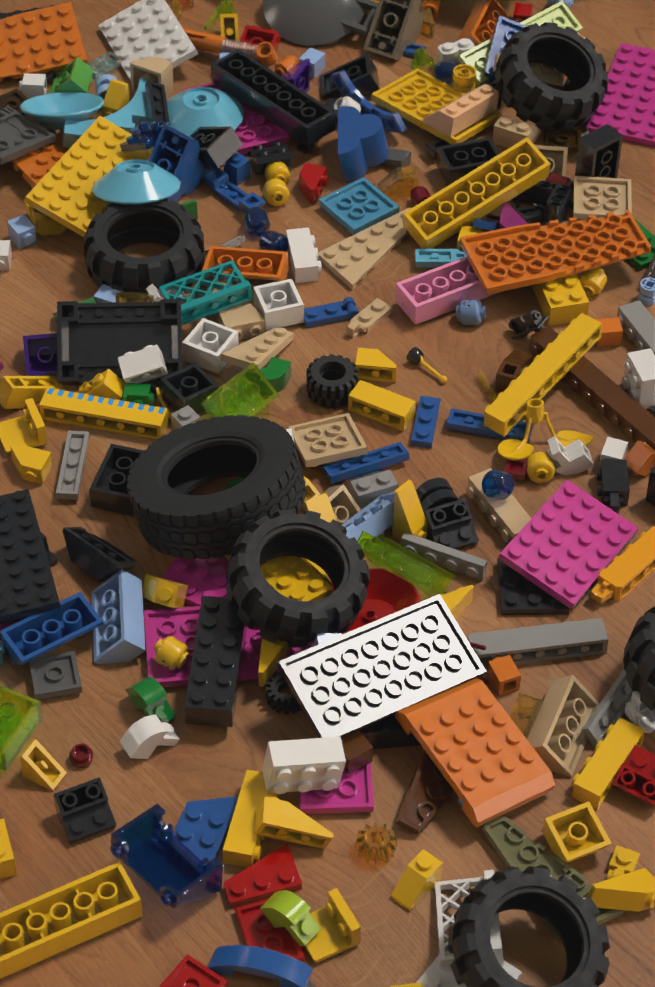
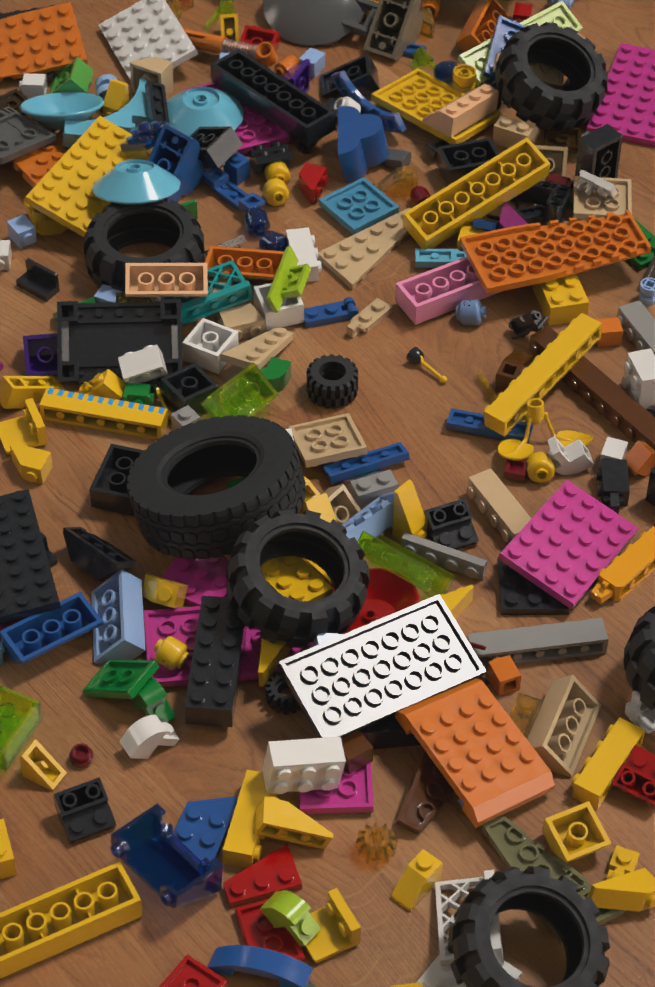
dark grey plate [29,651,82,700] -> none
light grey plate [56,431,90,500] -> none
clear light blue plate [87,51,122,80] -> none
yellow brick [348,380,416,432] -> none
yellow slope [355,348,397,383] -> none
blue plate [411,396,441,449] -> none
black wheel [416,478,459,512] -> none
white brick [437,38,475,72] -> none
clear blue head [482,470,514,500] -> none
yellow head [579,267,607,296] -> none
light grey plate [582,669,633,747] -> none
none -> black panel [16,258,60,302]
none -> green tile [82,660,159,699]
none -> light nougat slope [125,263,208,297]
none -> lime bracket [267,246,311,313]
none -> white plate [576,170,617,198]

